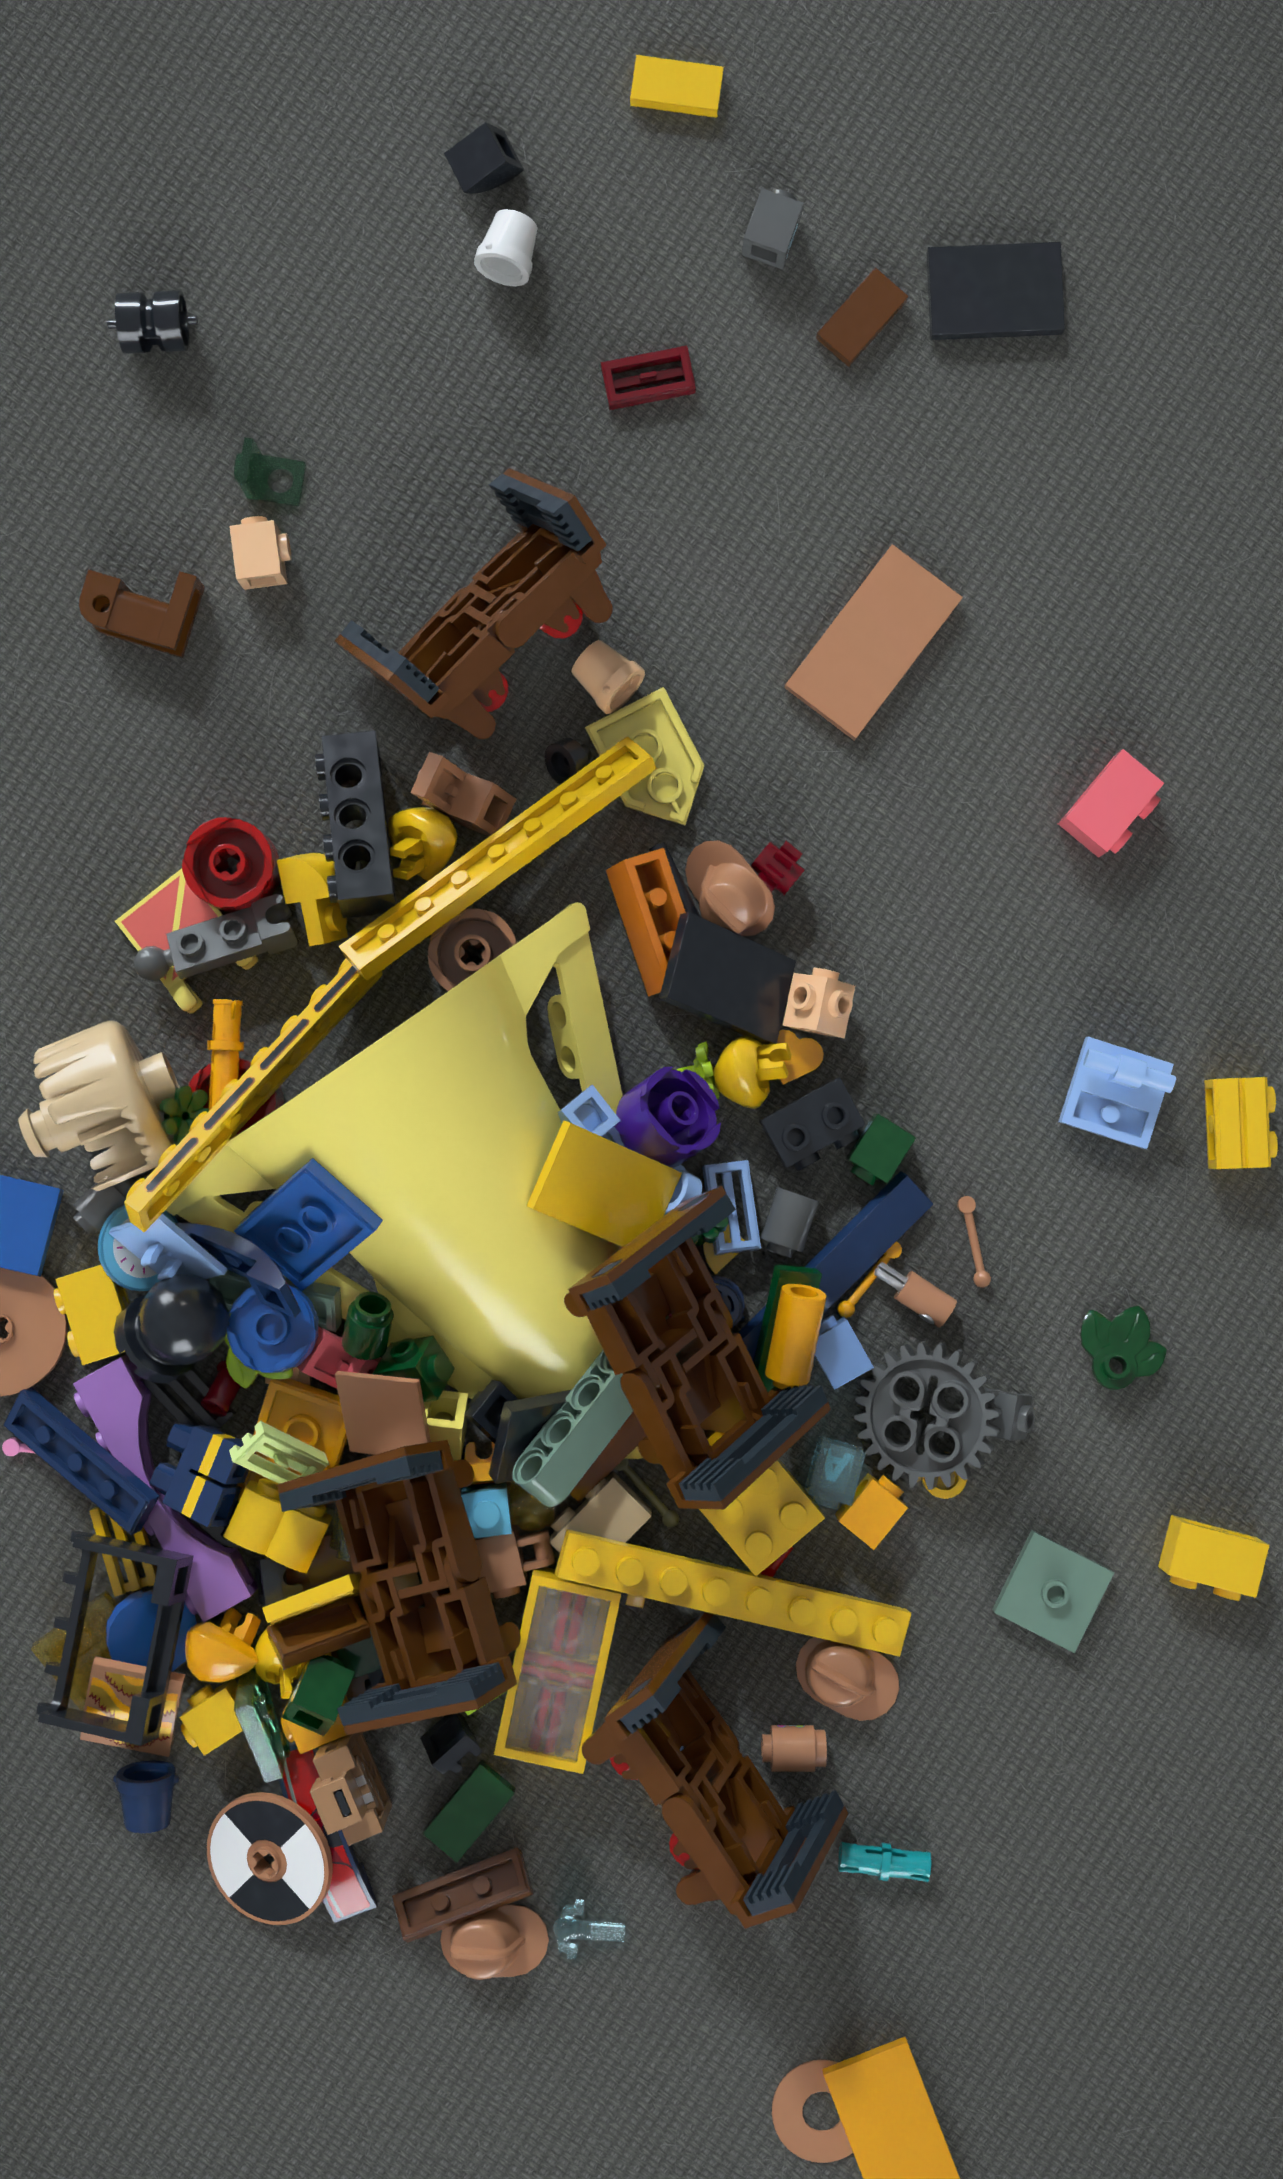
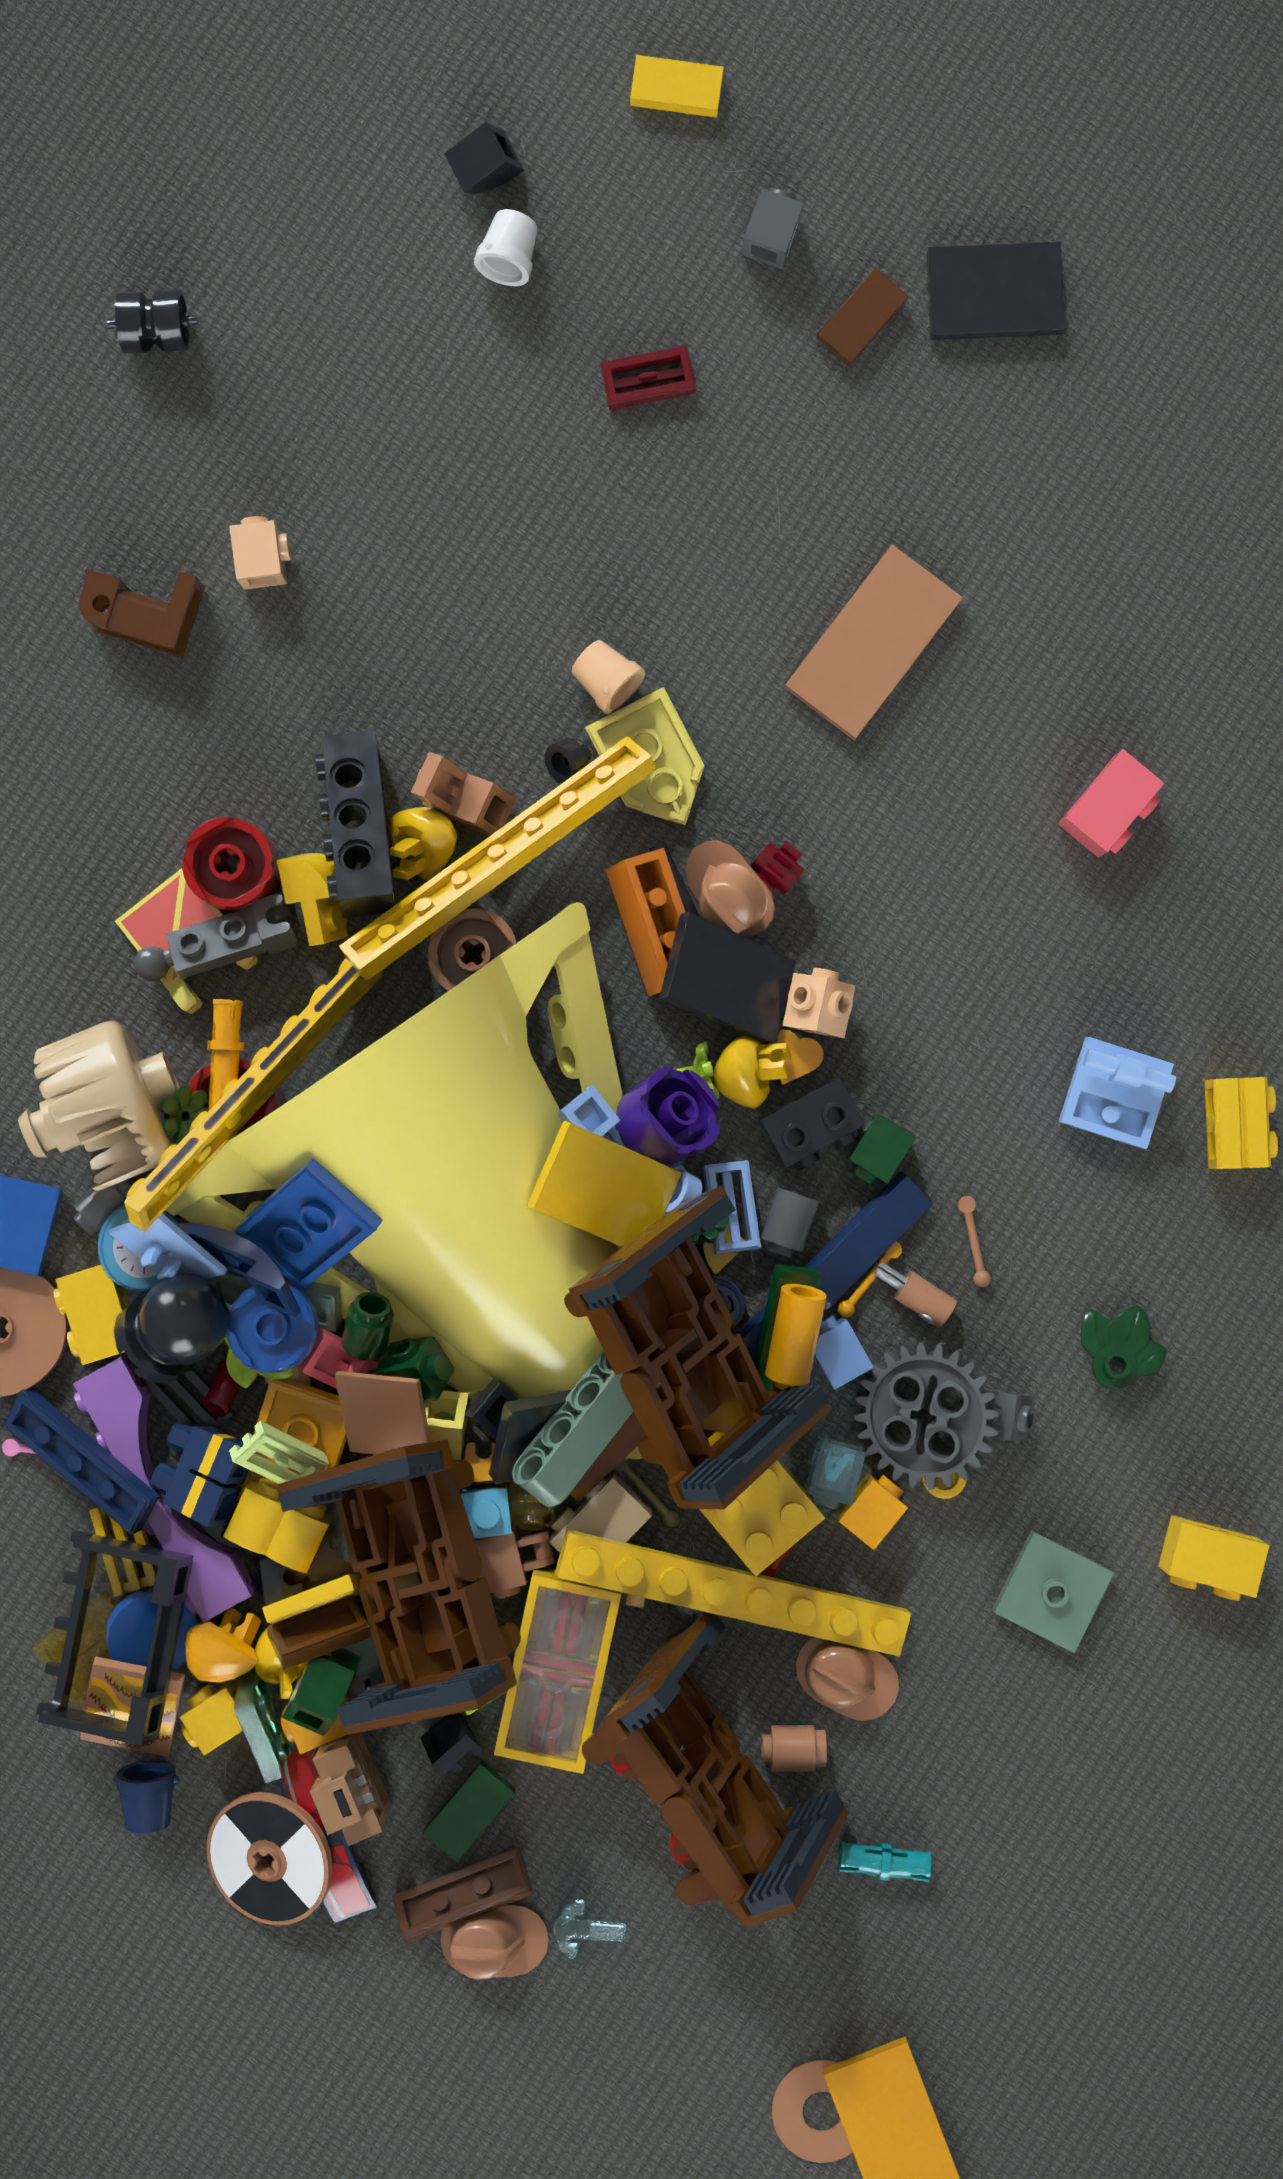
clear green bracket [234,437,306,507] -> none
reddish brown container [335,468,612,739] -> none

